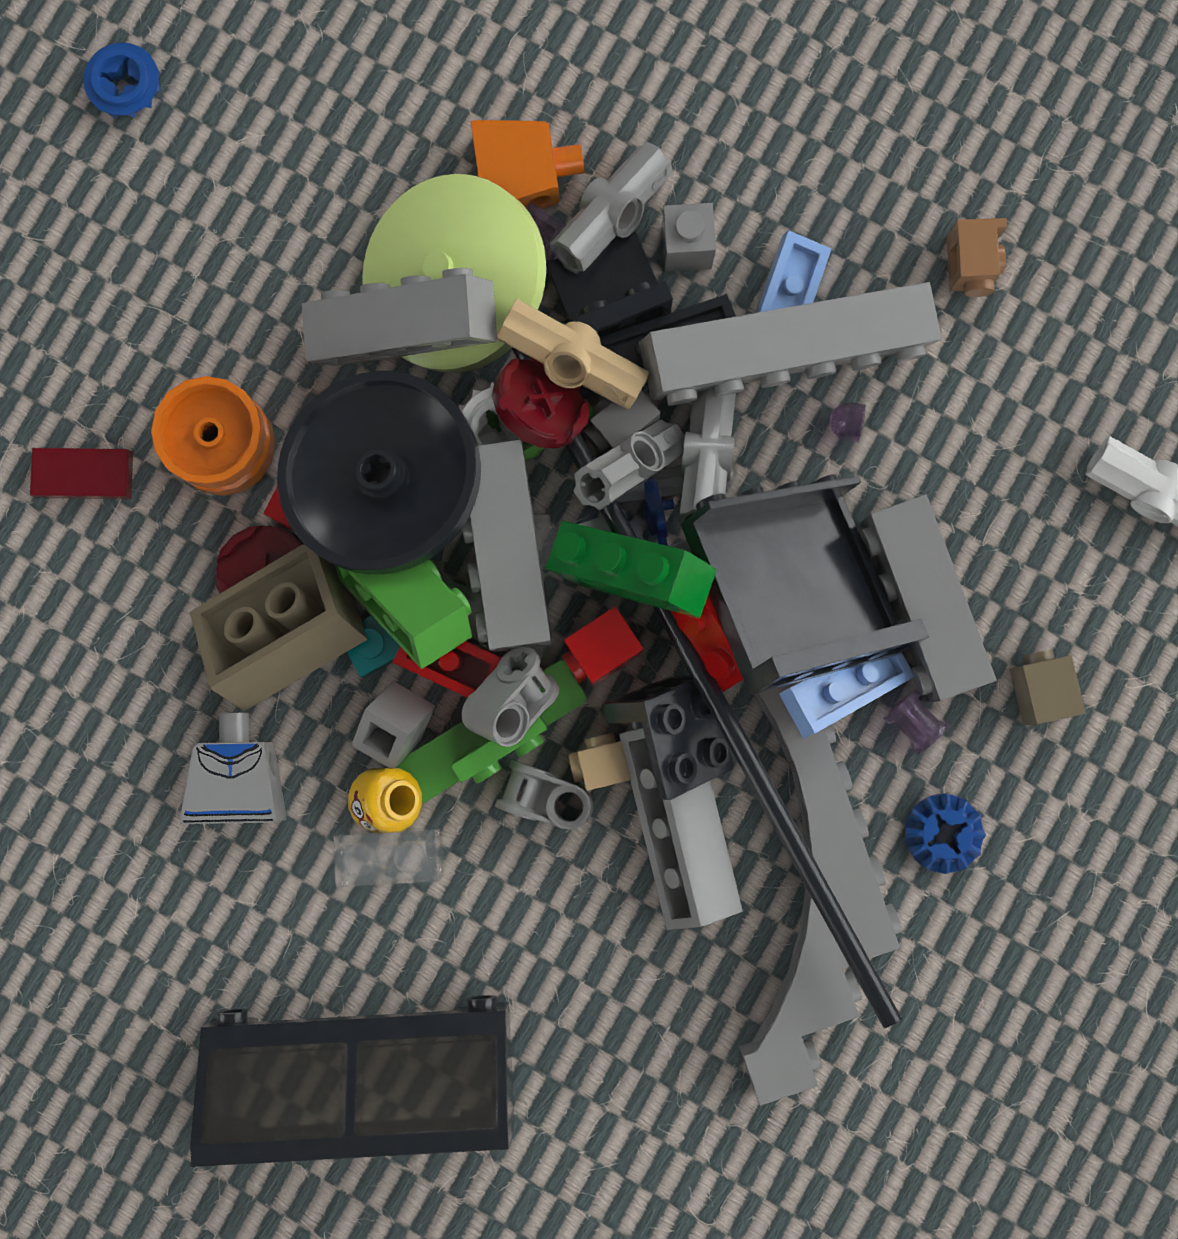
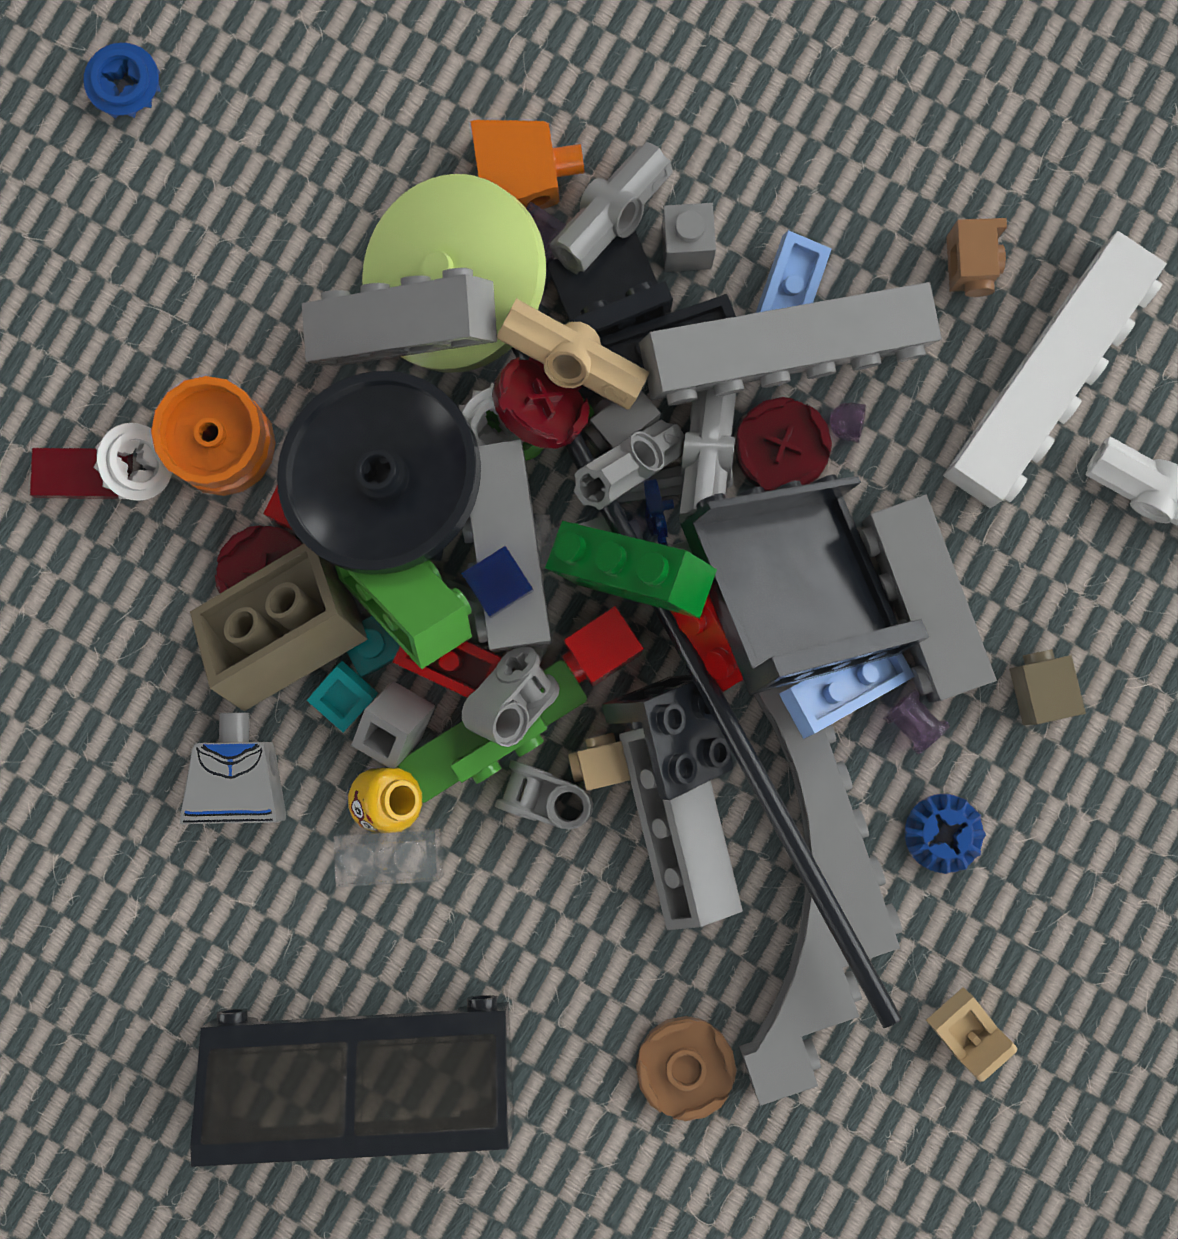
none -> white gear [93,423,172,502]
none -> teal plate [306,661,379,733]
none -> clear blue tile [462,546,534,618]
none -> medium nougat tile [636,1016,736,1121]
none -> dark red tile [734,397,832,492]
none -> tan bracket [926,987,1017,1082]
none -> white brick [943,231,1167,508]

